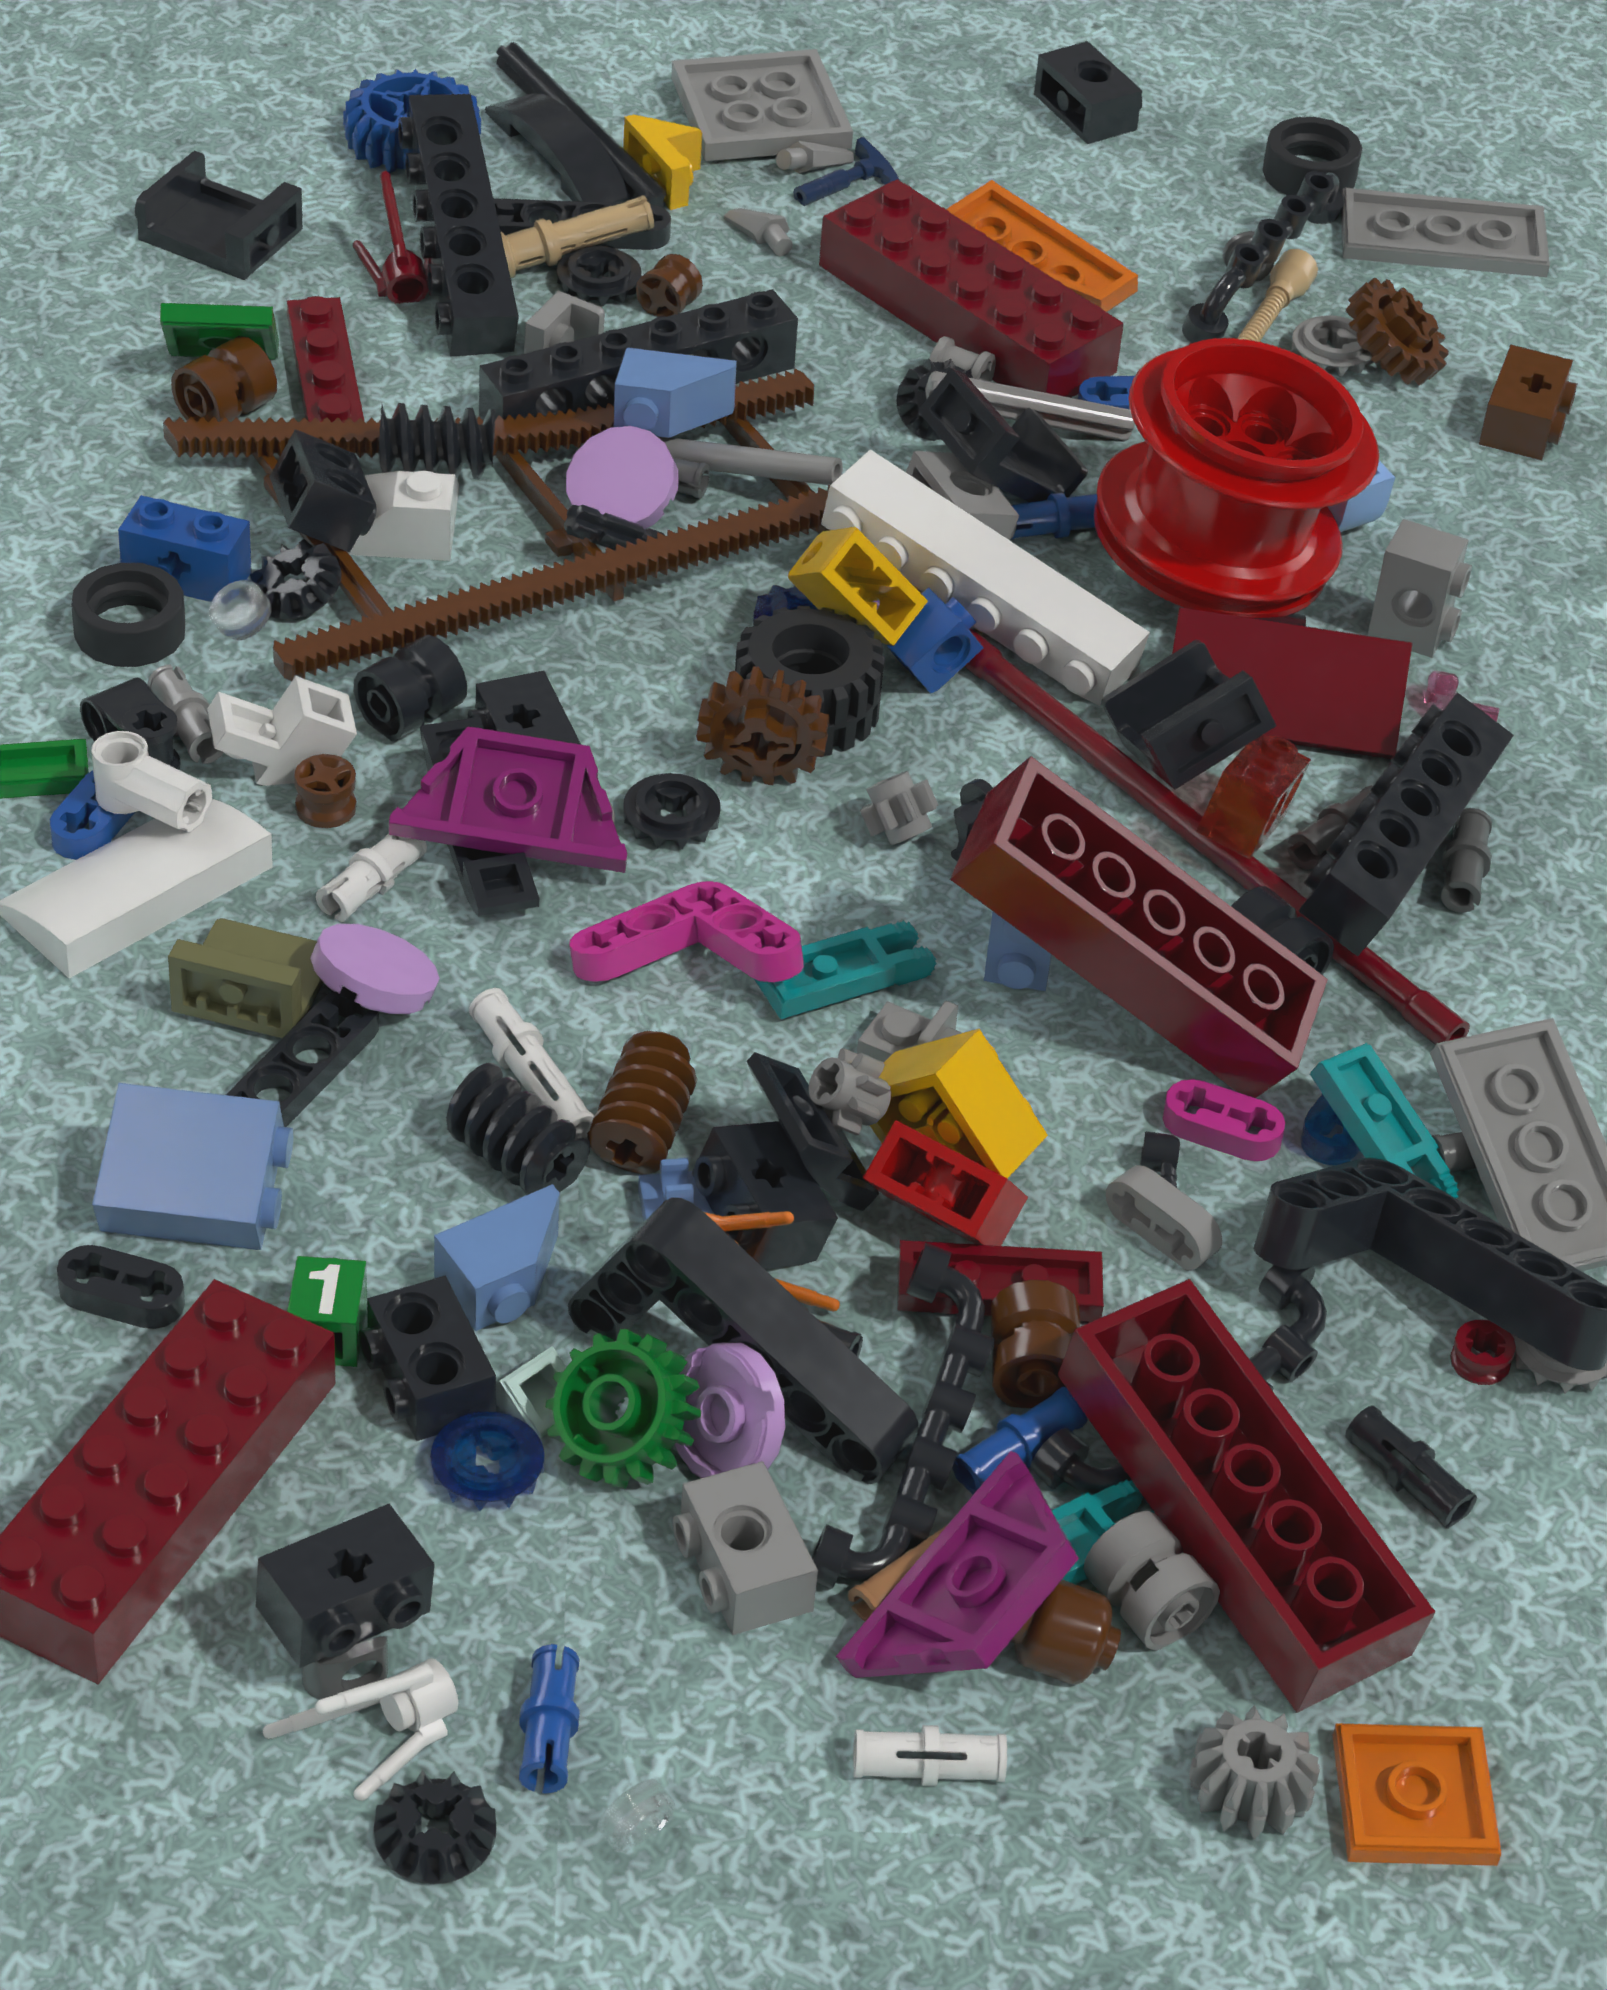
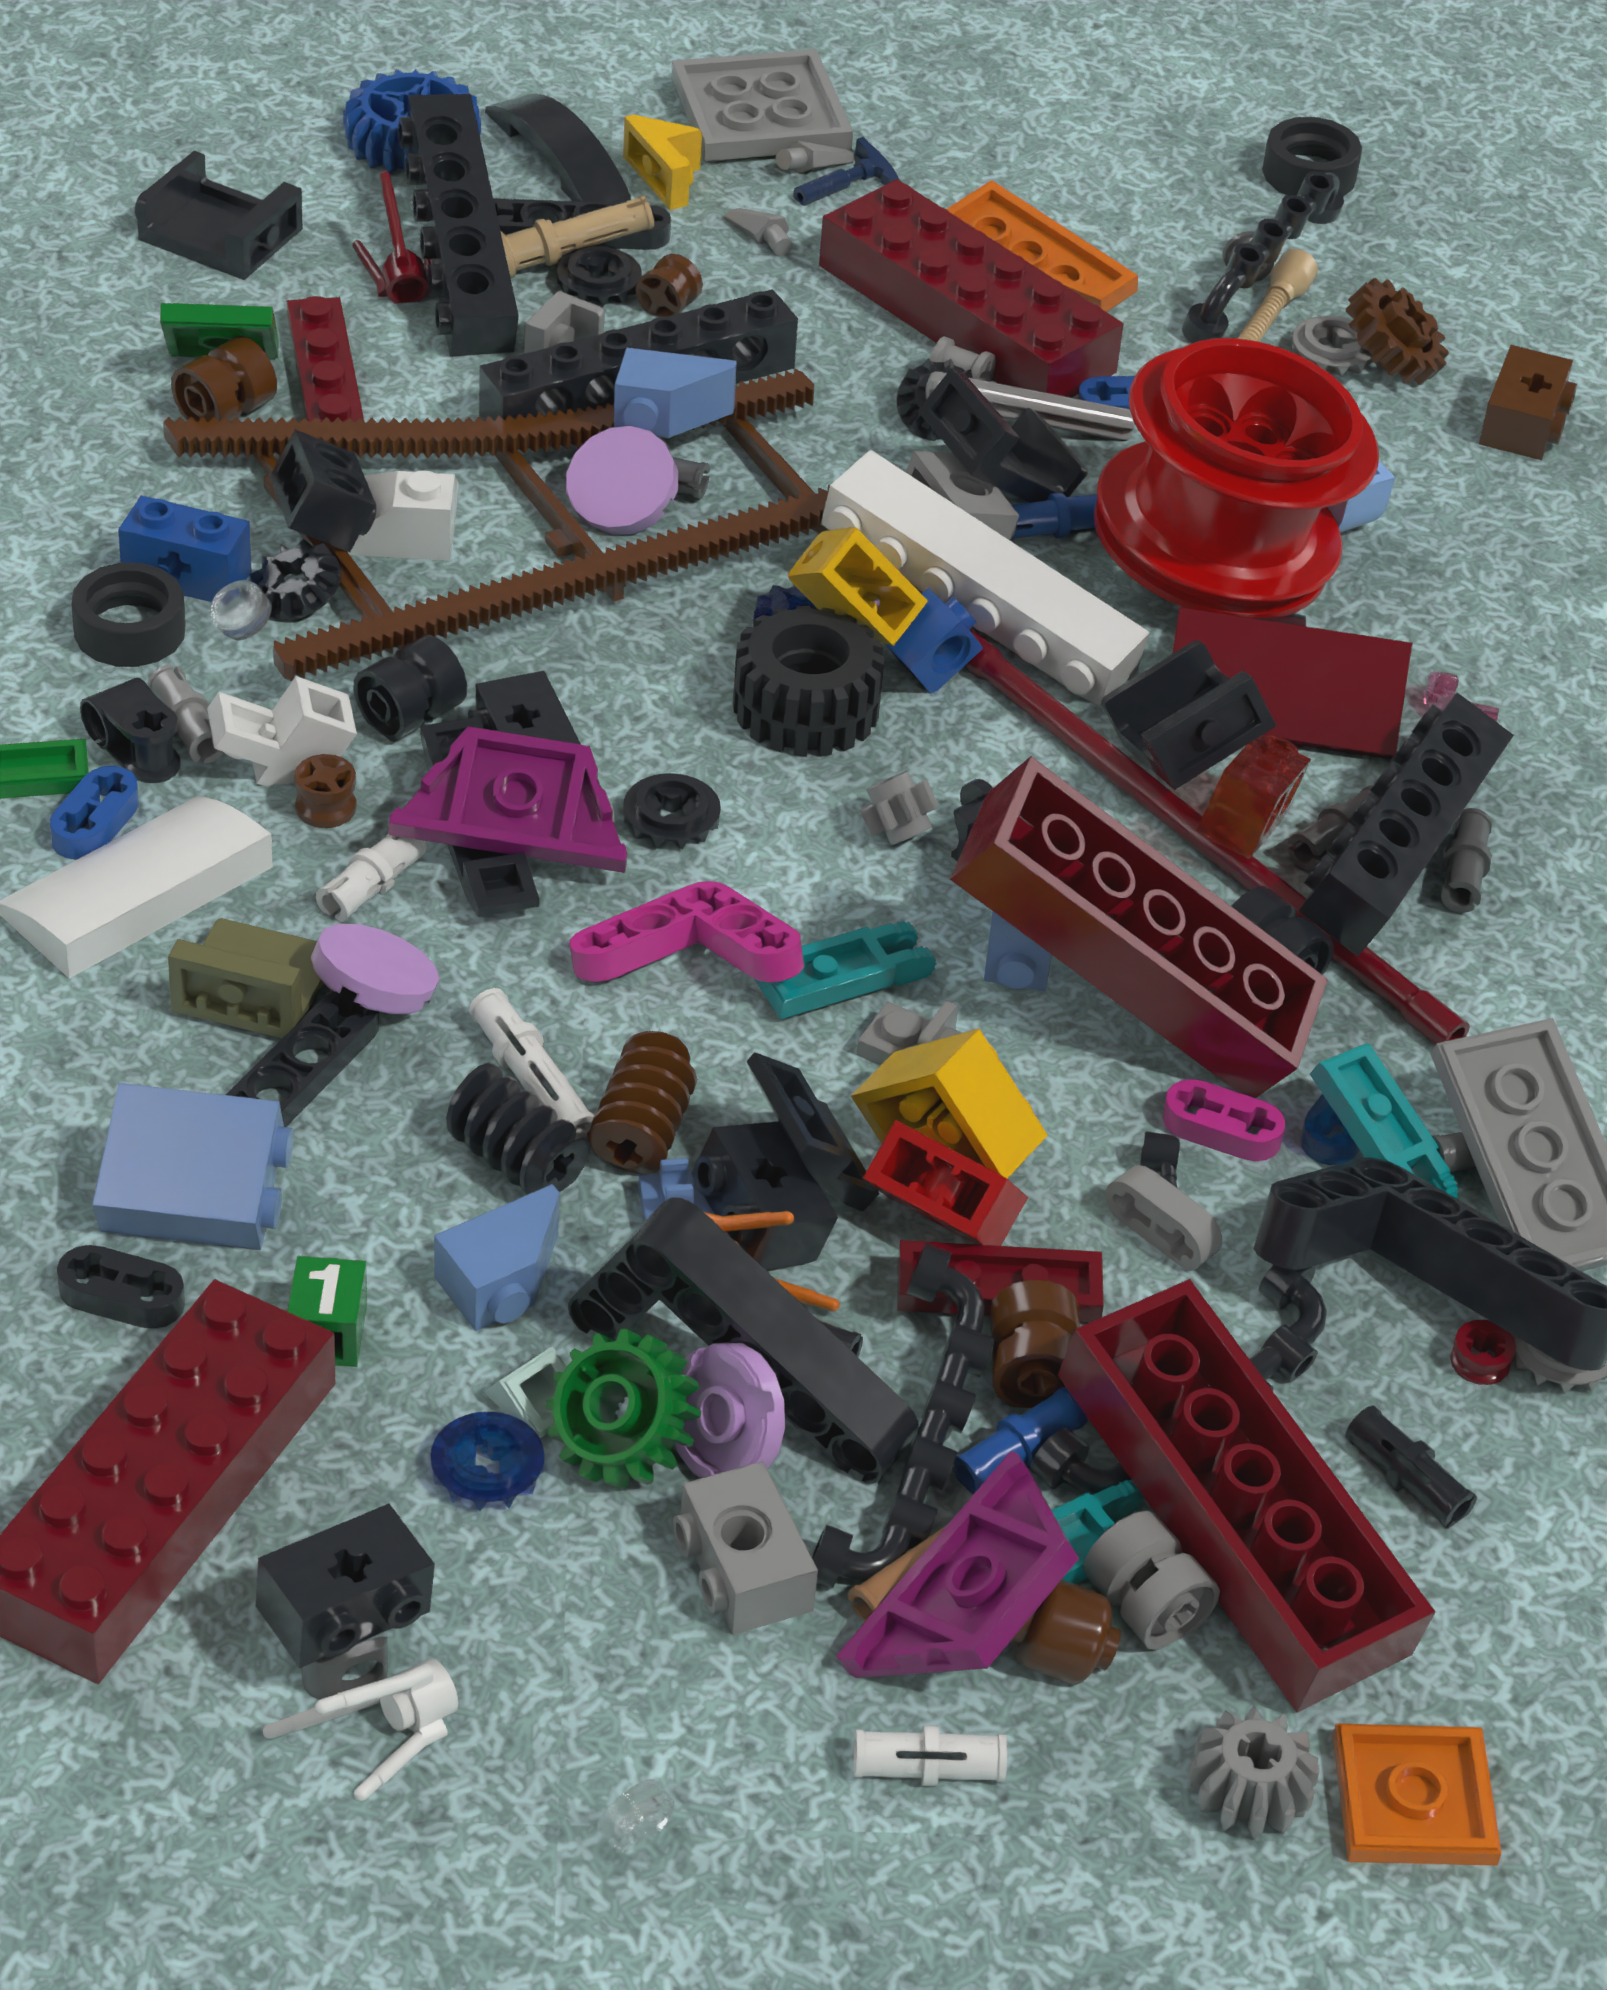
white piece [91,731,212,833] -> none
black brick [359,1275,496,1441] -> none
black gear [374,1770,497,1884] -> none
black piece [379,403,496,480] -> none
black axle [496,42,667,208] -> none
blue pin [519,1644,580,1794] -> none
black axle [564,505,665,550] -> none
light grey piece [658,437,843,485] -> none
reddish brown gear [696,667,829,785] -> none
light grey gear [809,1048,891,1135] -> none
black brick [1034,41,1143,145] -> none
light grey tile [1341,188,1550,277] -> none
light grey brick [1368,519,1472,658] -> none

